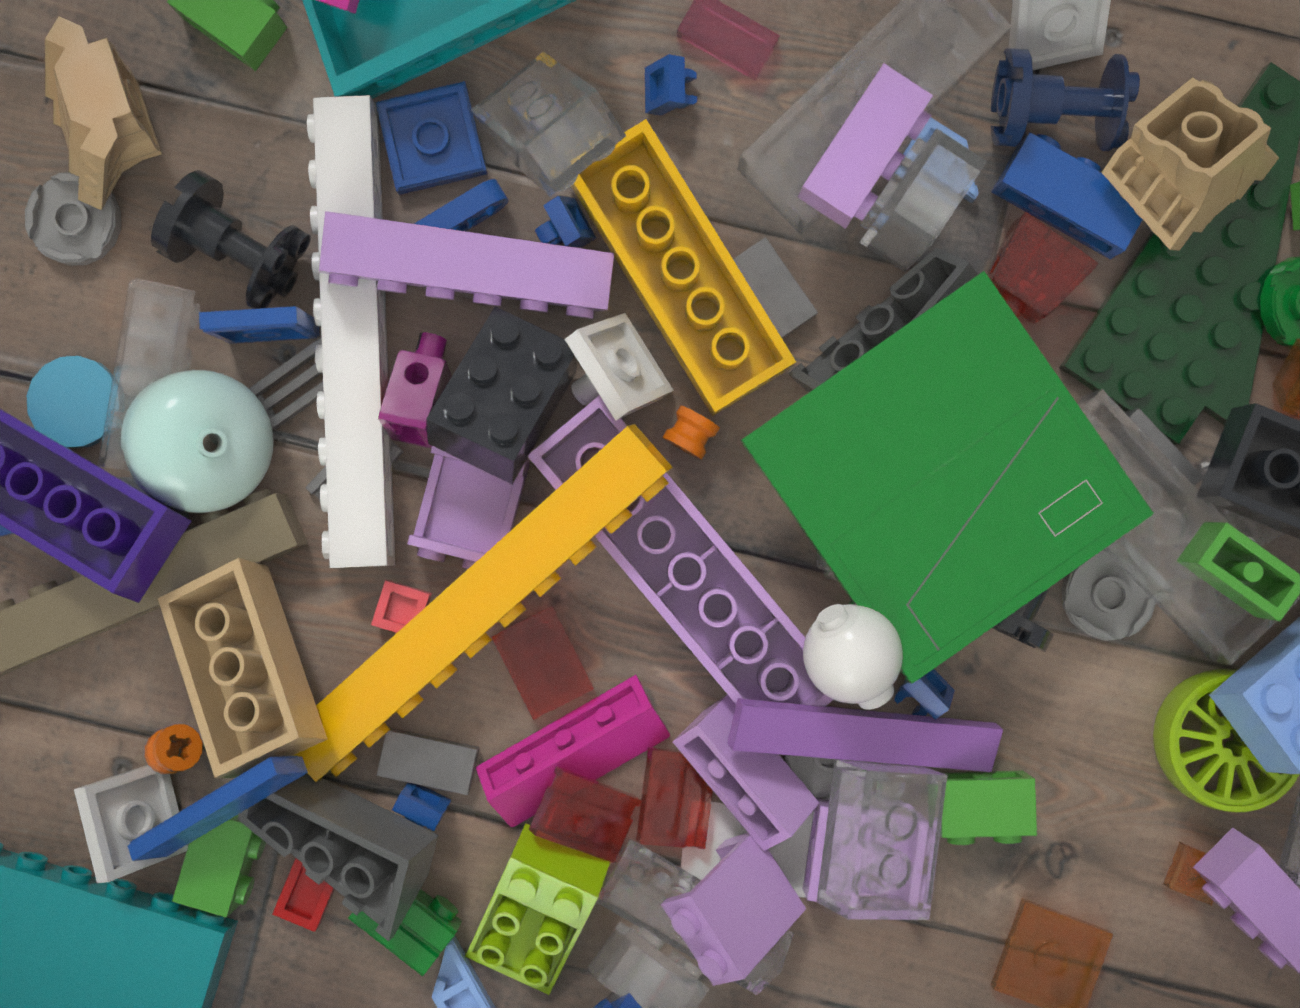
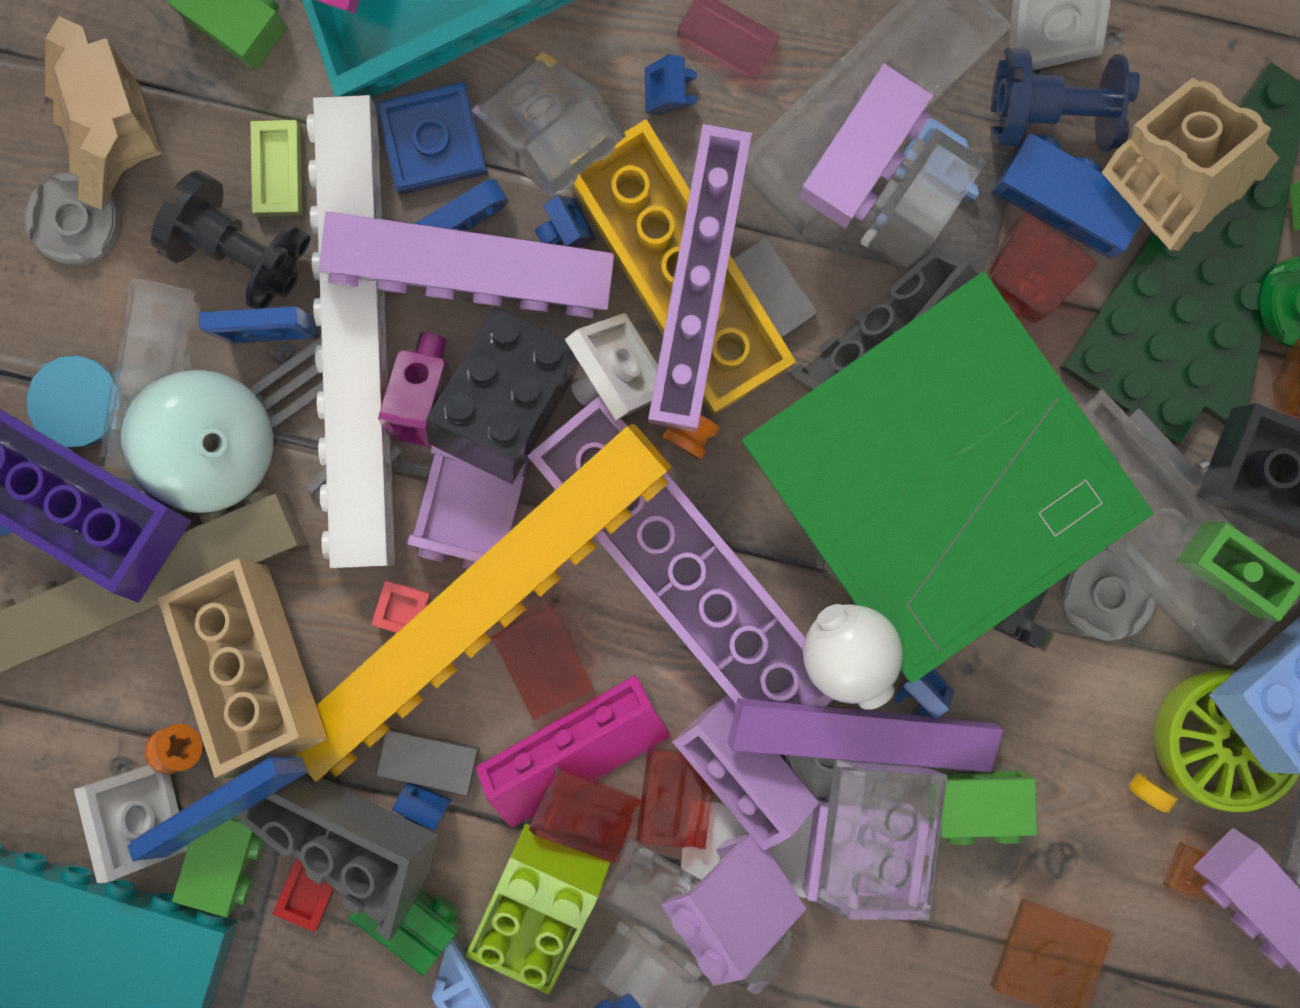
none -> yellowish green tile [250,120,303,217]
none -> lavender brick [648,124,752,432]
none -> yellow tile [1128,772,1178,813]

